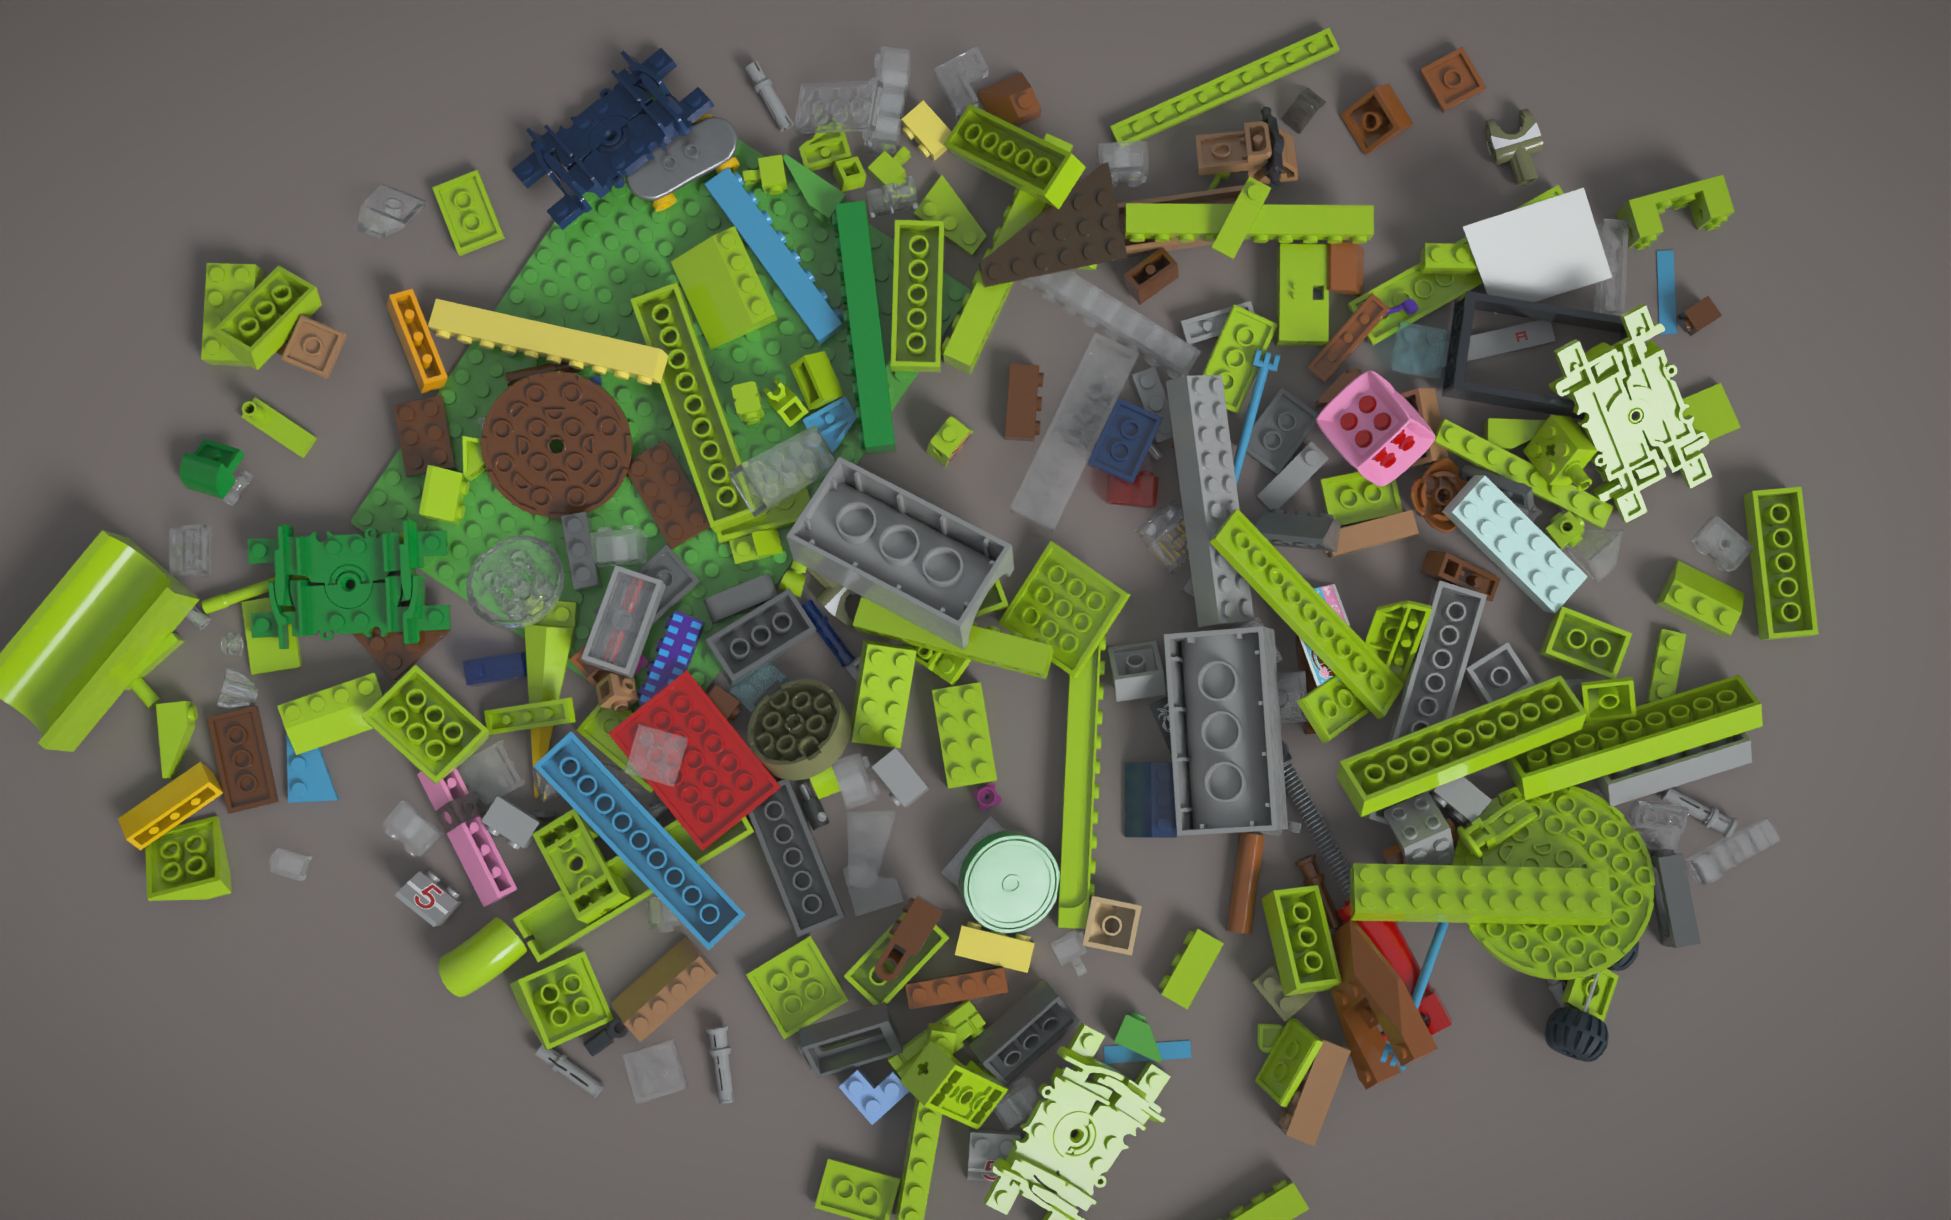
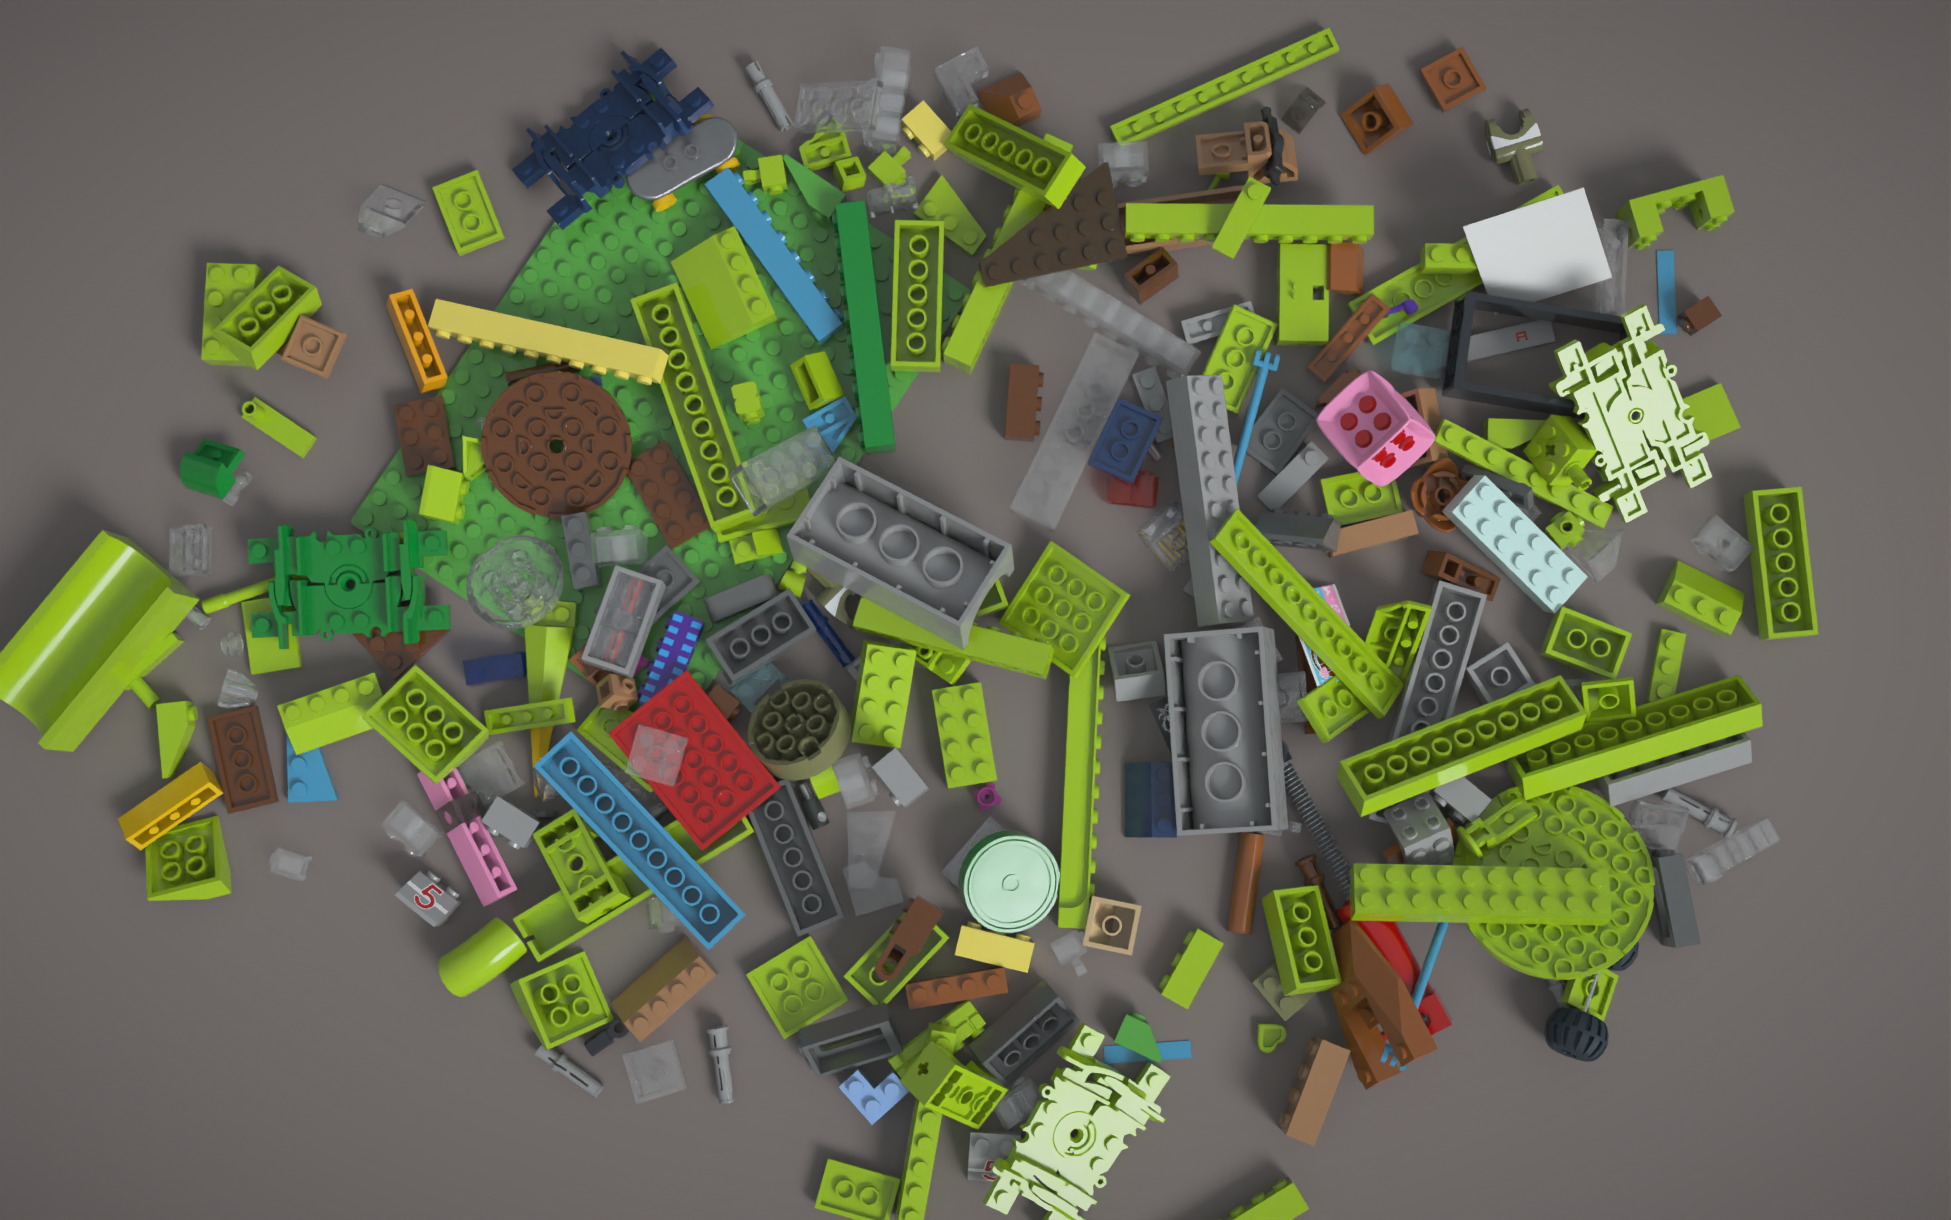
lime brick [763,378,808,427] -> none
lime torso [926,416,974,468] -> none
lime tile [1255,1017,1323,1108] -> none

